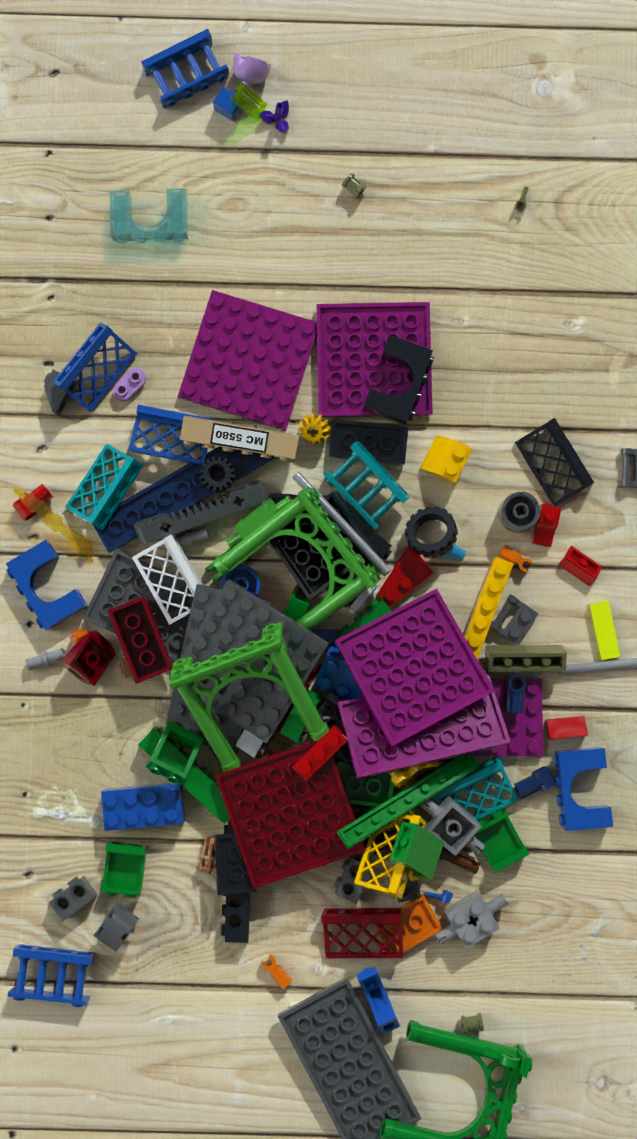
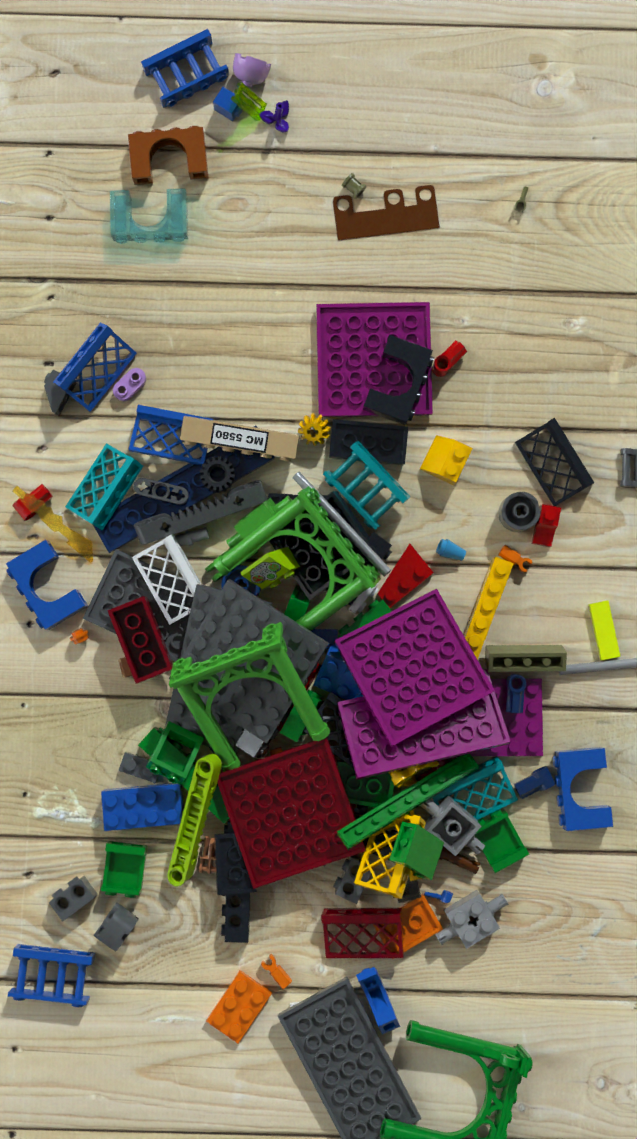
light grey pin [25,647,66,671] -> none
dark red slope [61,630,116,686] -> none
magenta plate [178,290,317,431] -> none
red plate [292,725,348,781] -> none
black tyre [405,506,458,558] -> none
olive bush [461,1013,484,1034] -> none
dark grey plate [490,594,539,645] -> none
red slope [546,716,589,739] -> none
red slope [558,546,602,586] -> none
none -> dark grey plate [118,752,158,783]
none -> dark orange arch [128,126,209,185]
none -> dark grey beam [133,478,189,505]
none -> lime gear [167,754,222,887]
none -> orange plate [206,970,272,1044]
none -> lime slope [240,547,300,589]
none -> reddish brown piece [333,185,440,240]
none -> red piece [432,340,467,377]

